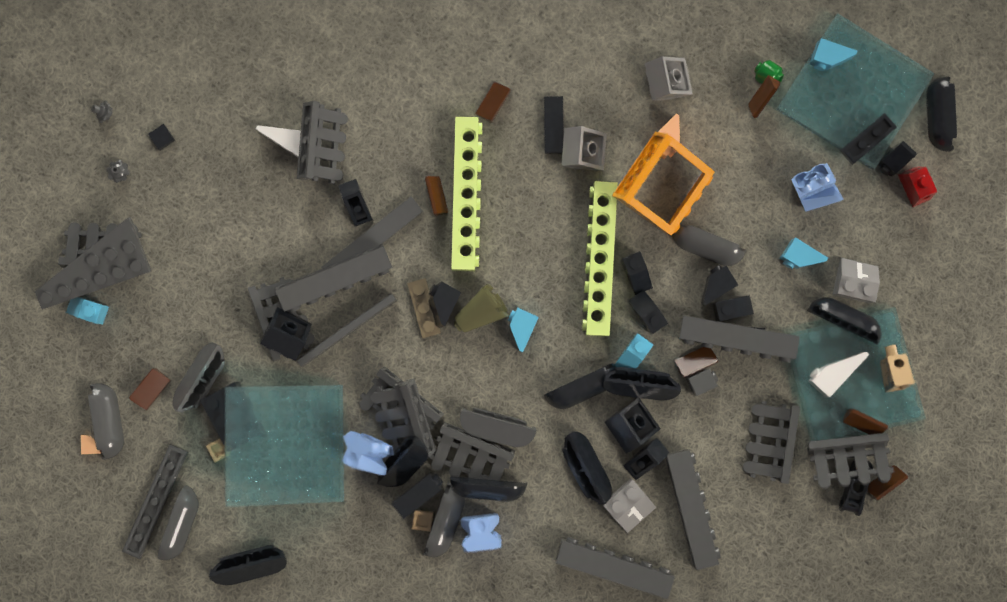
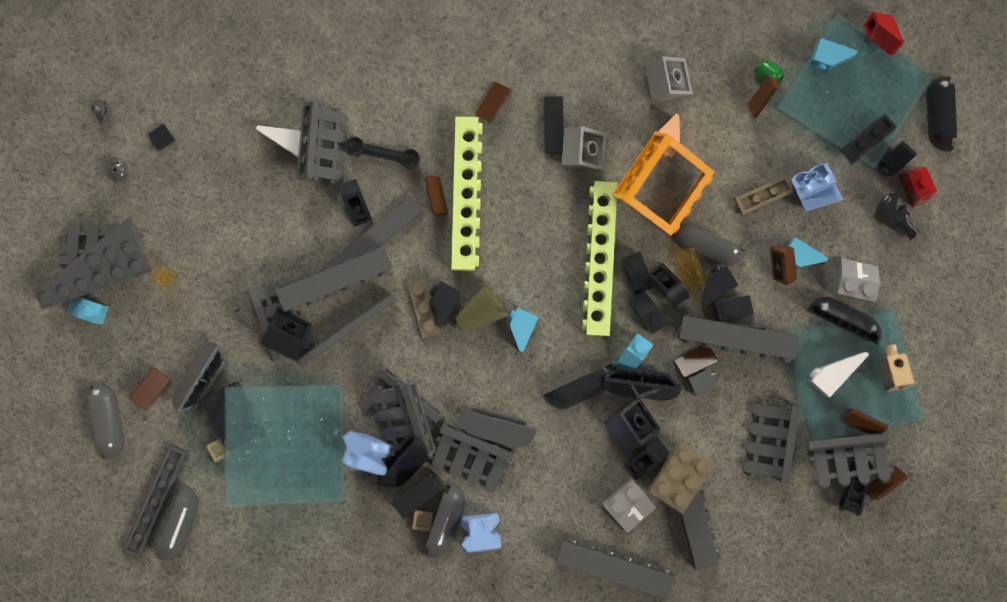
light nougat tile [81,435,102,454] -> none
black brick [209,545,287,585] -> none
black brick [450,476,527,502] -> none
black brick [562,432,612,505] -> none
none -> clear yellow plate [151,265,178,287]
none -> black piece [345,136,420,169]
none -> dark tan brick [647,441,715,514]
none -> black slope [649,263,690,308]
none -> clear yellow plate [675,247,707,289]
none -> dark tan plate [734,175,795,216]
none -> reddish brown slope [770,246,797,286]
none -> red slope [864,12,904,56]
none -> black piece [875,193,920,240]

